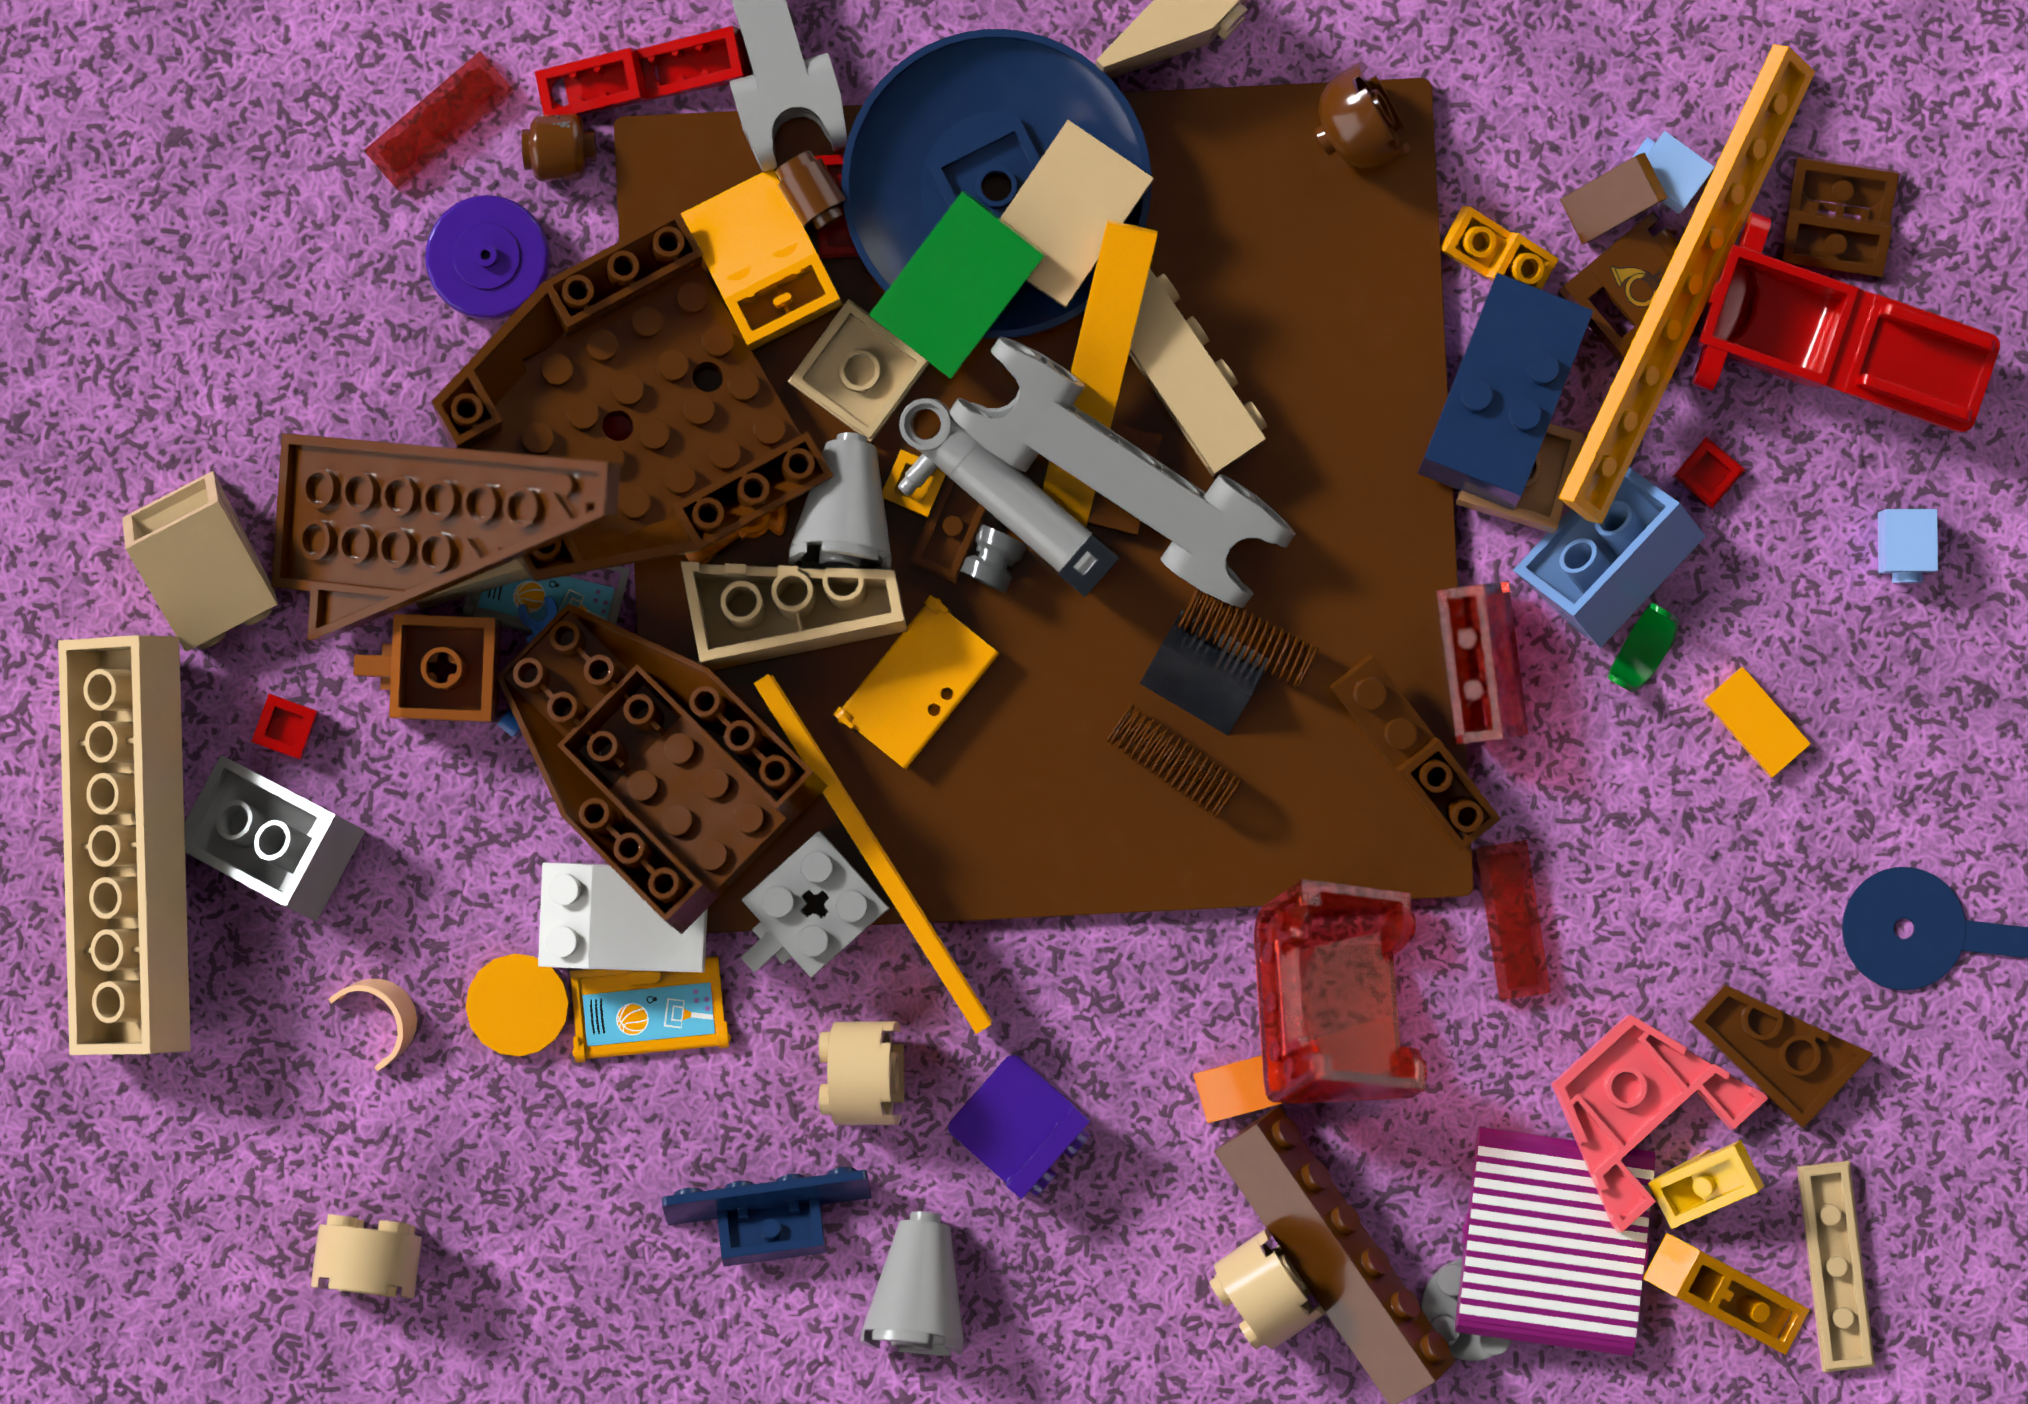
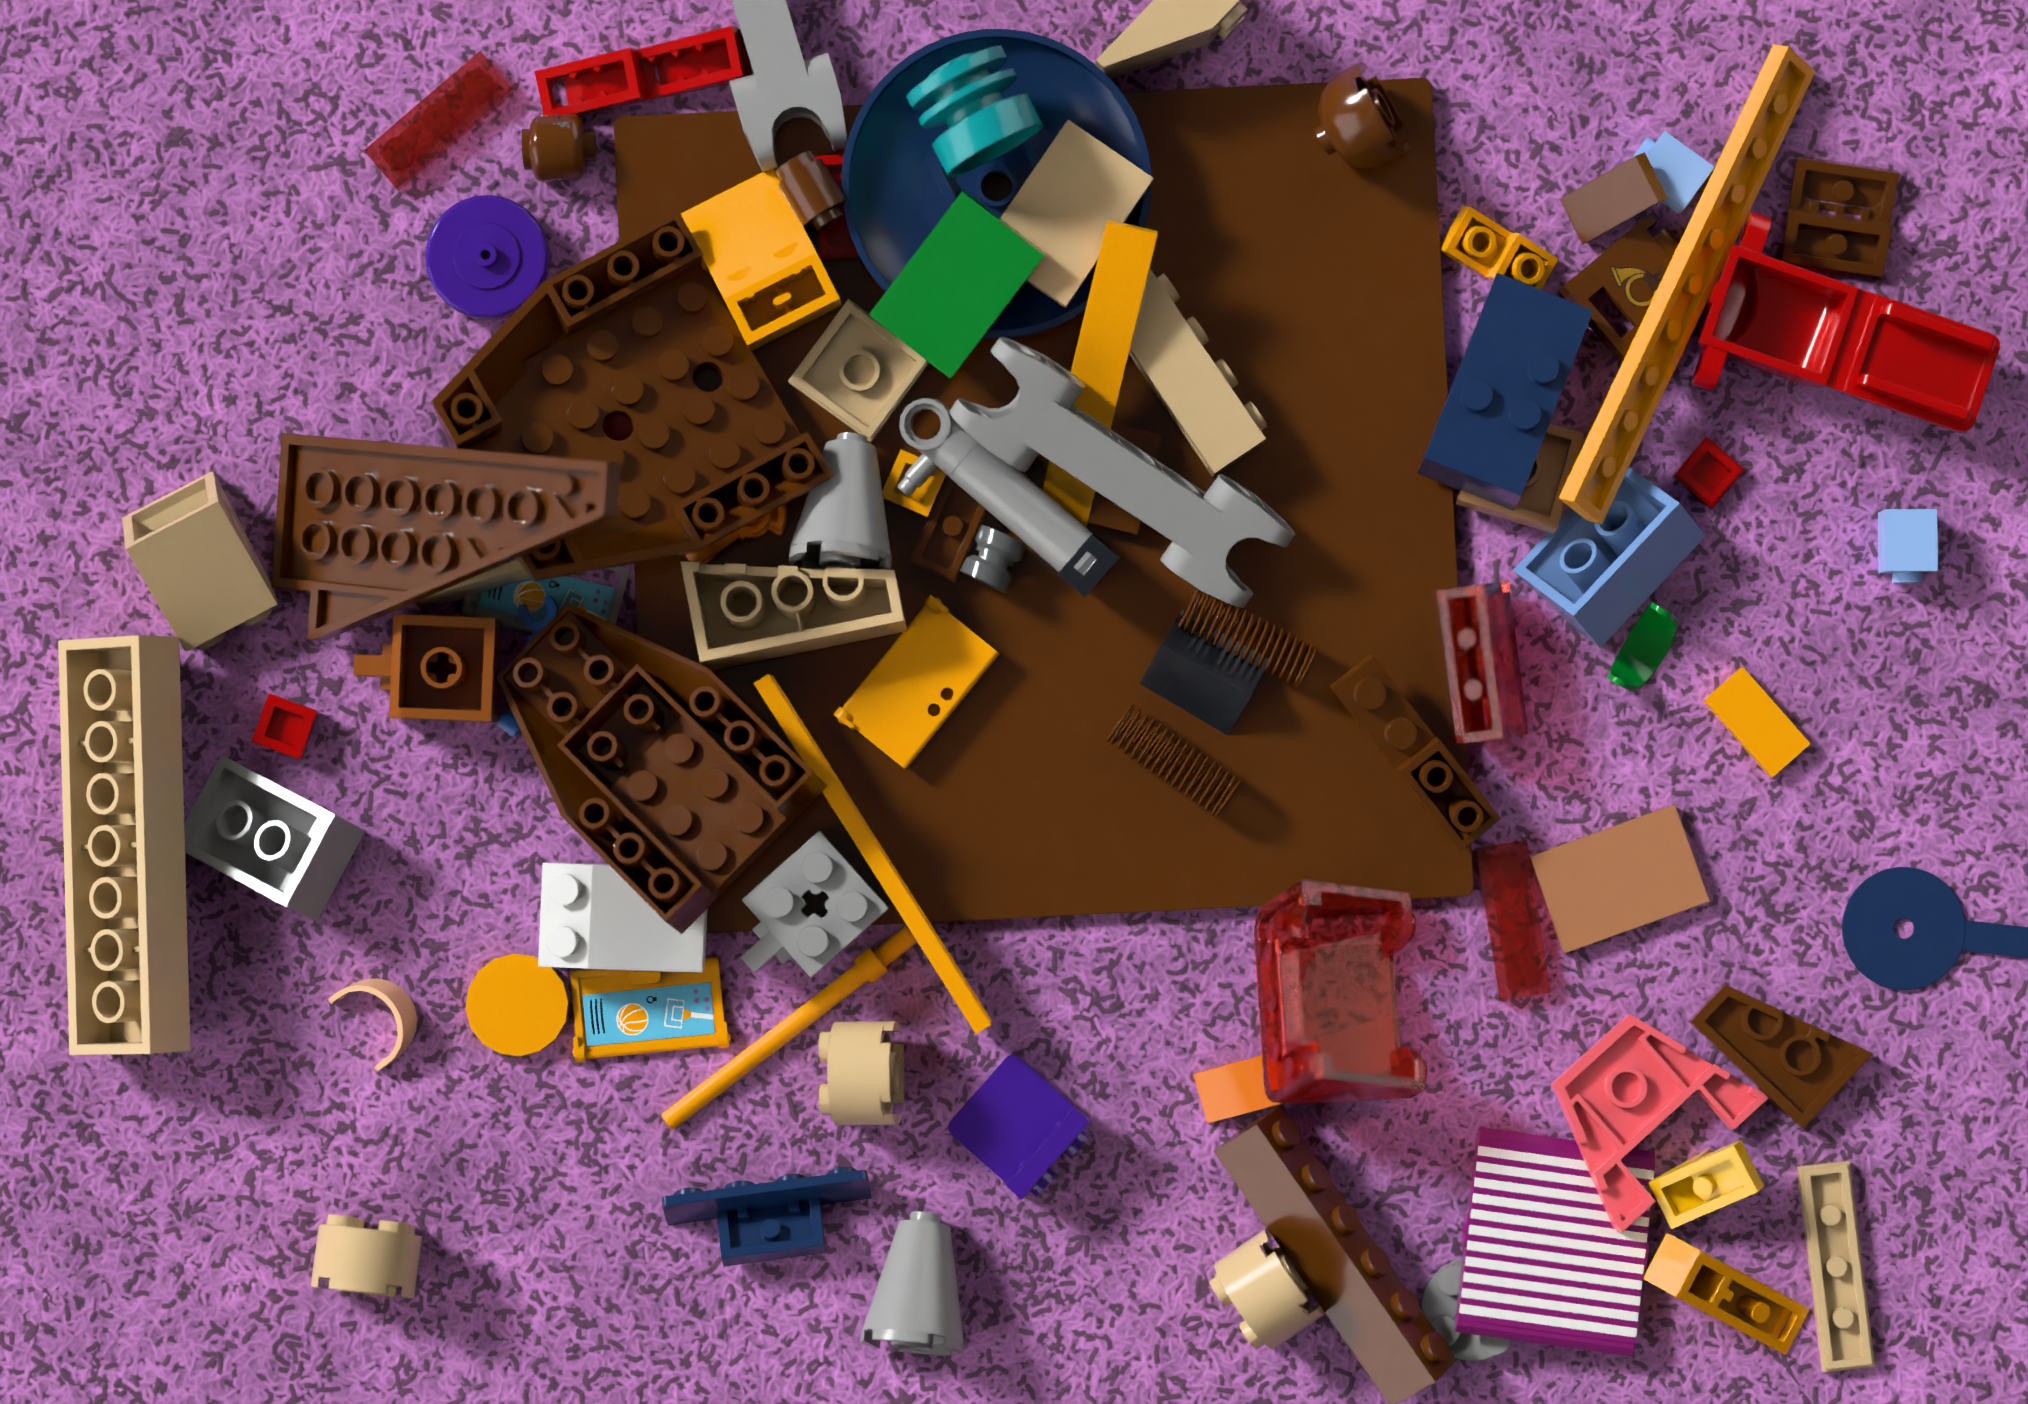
none -> light orange bar [661,926,918,1130]
none -> teal wheel [906,46,1044,177]
none -> nougat tile [1528,805,1710,953]

